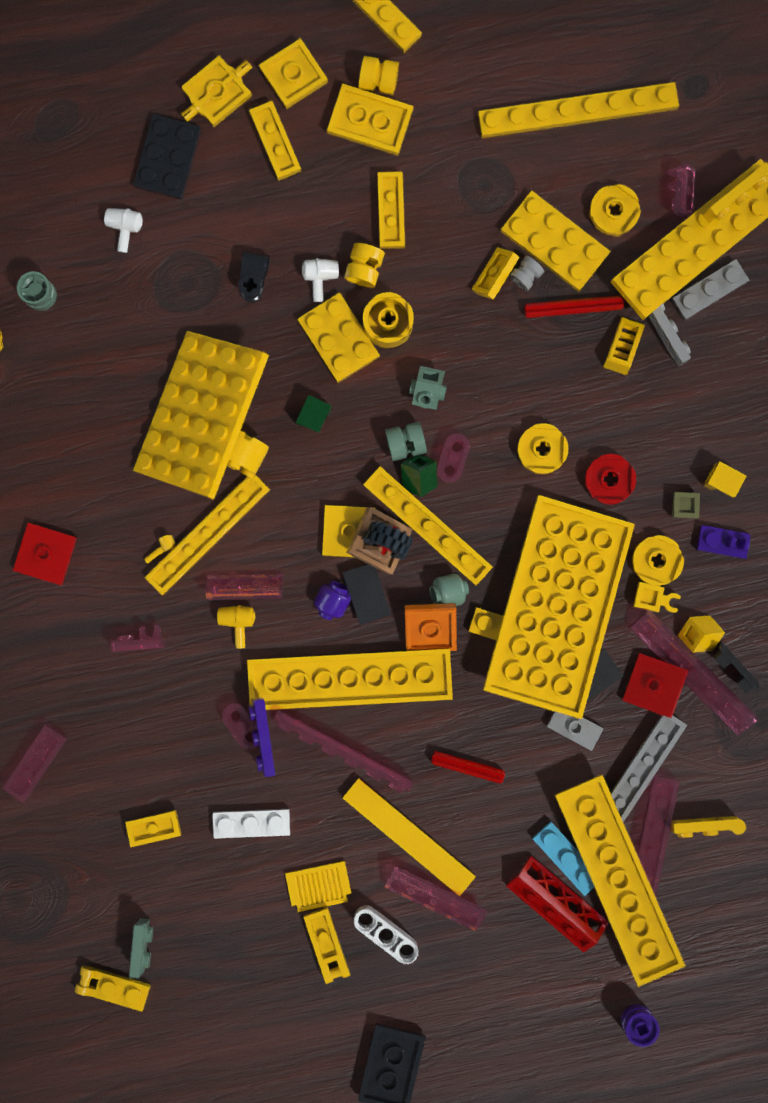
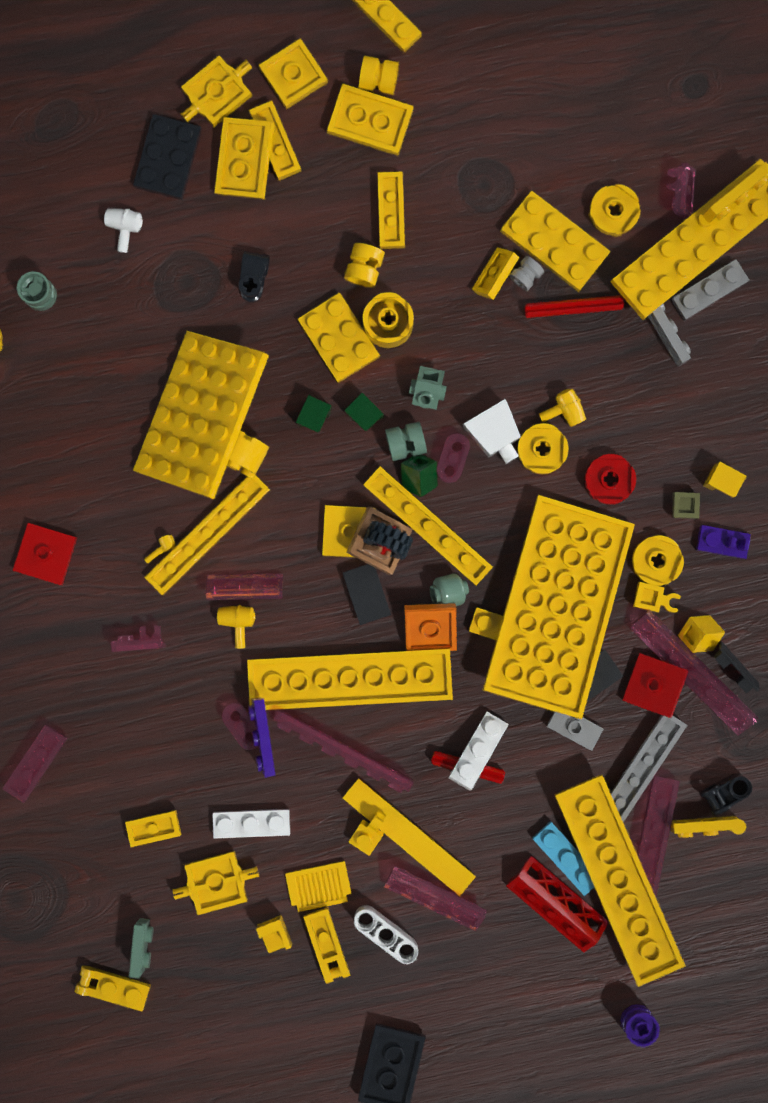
white piece [302,258,339,302] -> none
dark purple head [314,581,351,620] -> none
yellow plate [478,82,679,138] -> none
yellow slope [604,317,645,375] -> none
none -> yellow plate [173,851,259,915]
none -> yellow plate [214,117,274,199]
none -> yellow panel [256,915,293,953]
none -> dark green panel [344,393,384,431]
none -> yellow plate [349,810,387,856]
none -> white plate [449,712,509,791]
none -> white torso [463,399,520,464]
none -> yellow piece [539,389,586,427]
none -> black piece [700,774,752,816]

